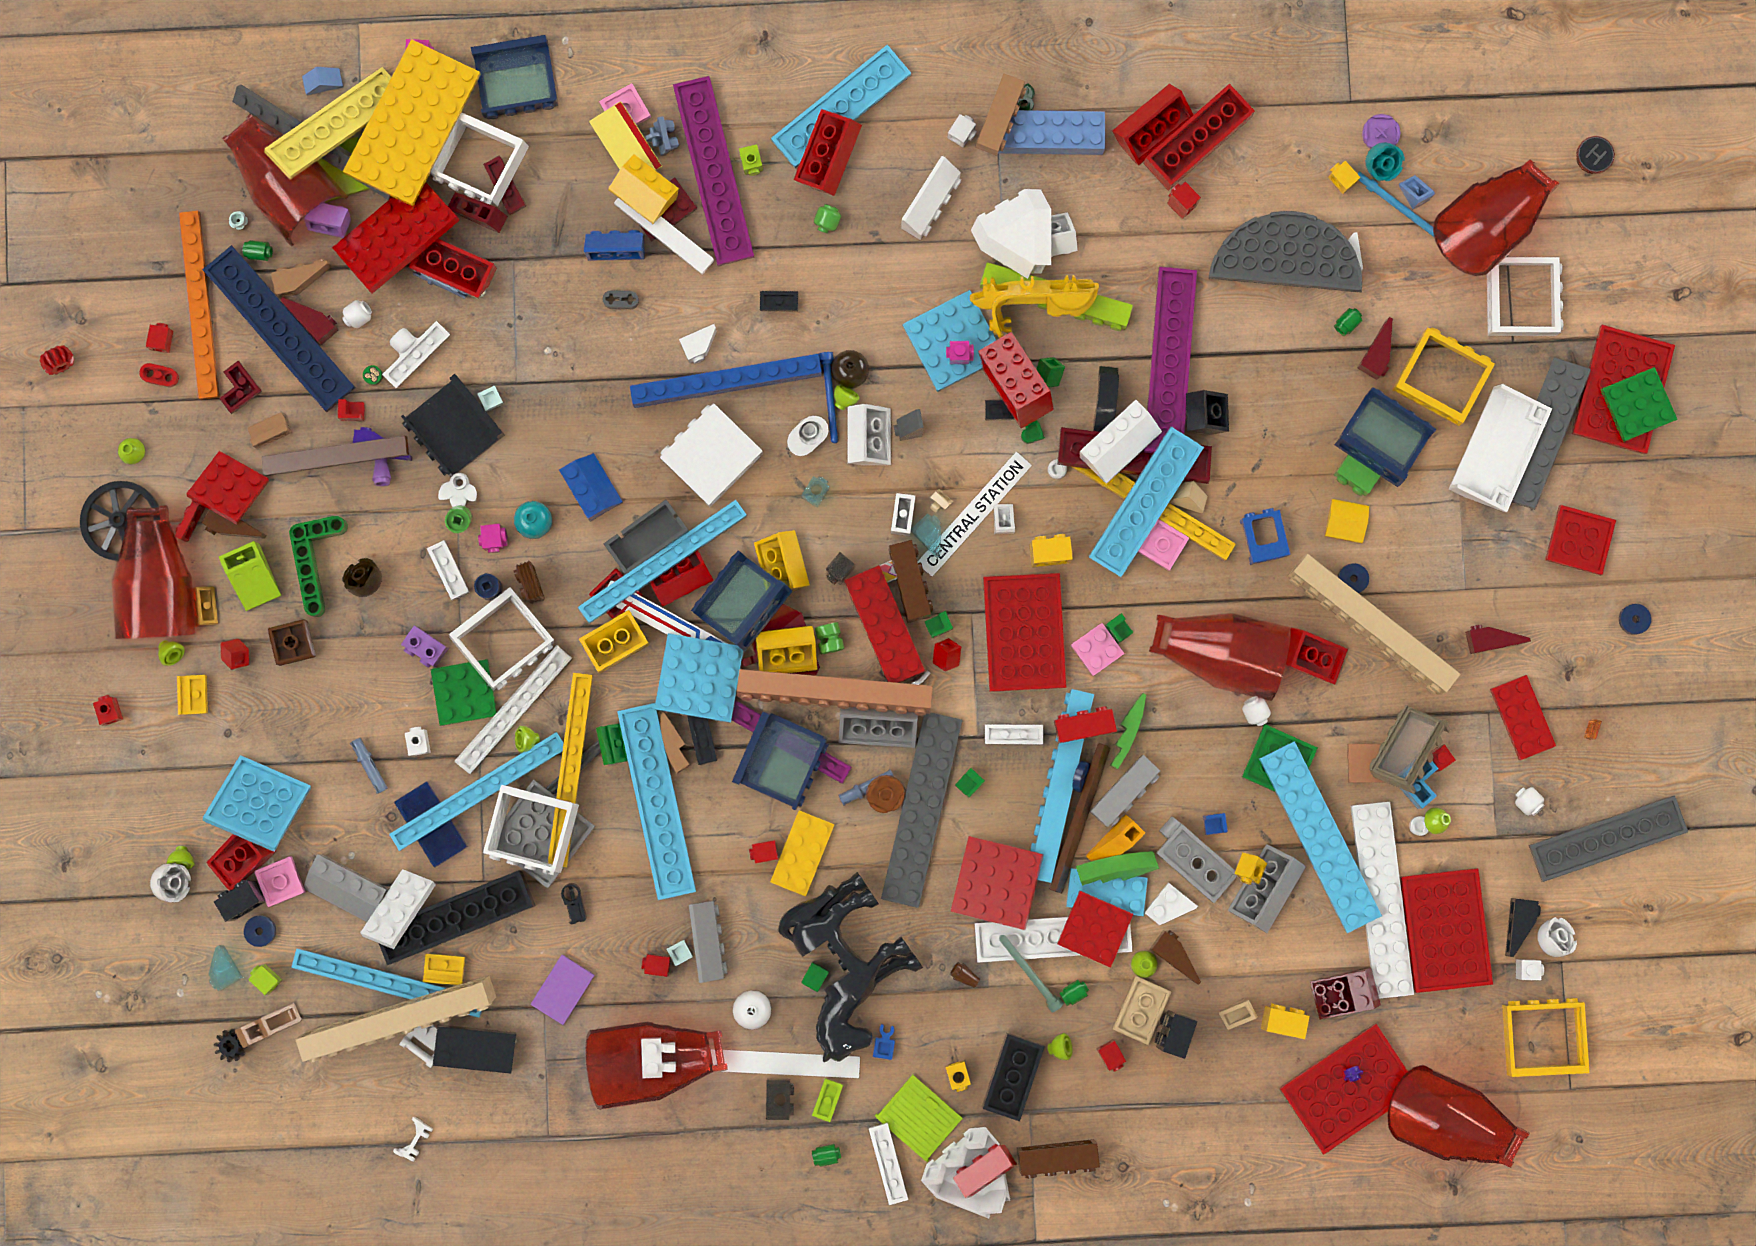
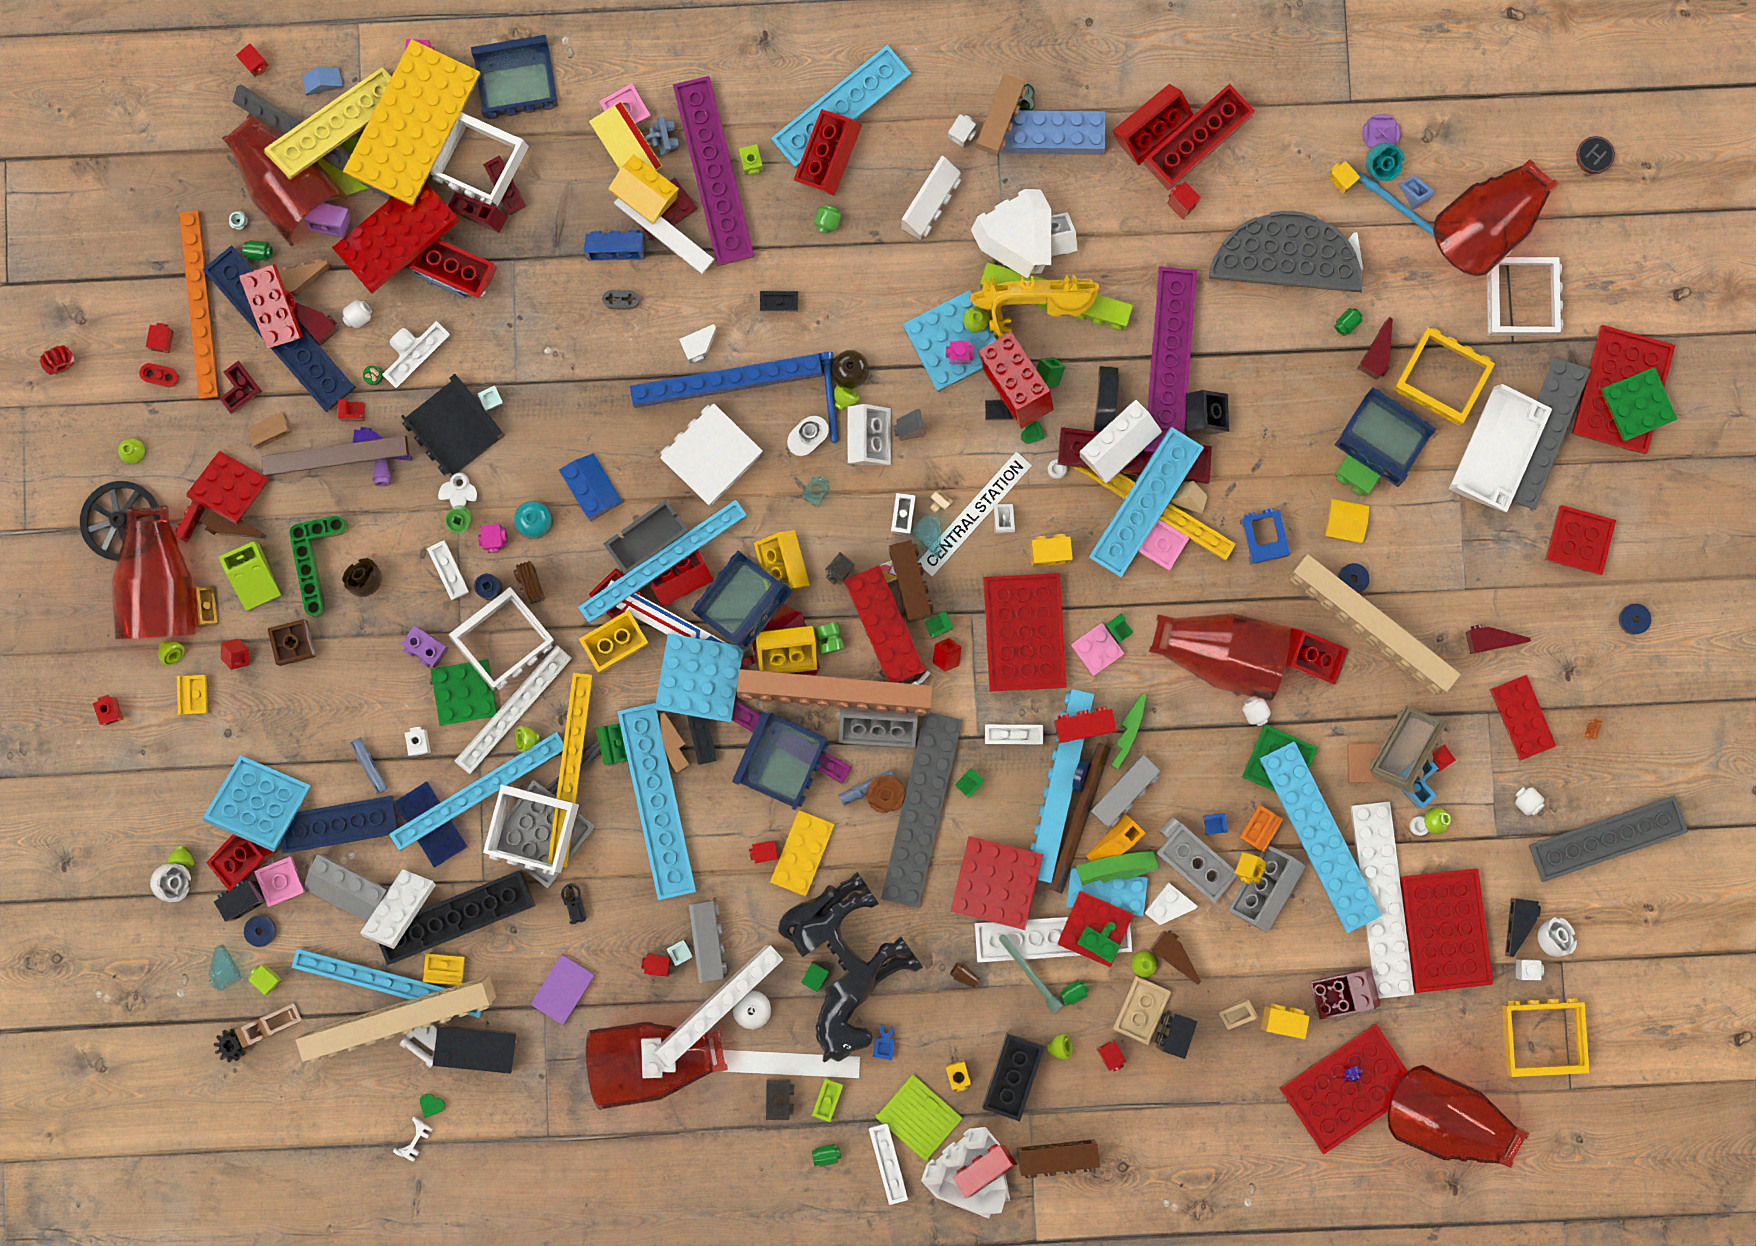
none -> red brick [236,43,269,77]
none -> plate [239,264,303,349]
none -> dark blue plate [281,795,398,854]
none -> green tile [420,1093,445,1118]
none -> white brick [652,945,783,1067]
none -> lime brick [963,306,989,333]
none -> green plate [1077,922,1121,963]
none -> orange plate [1239,805,1283,852]

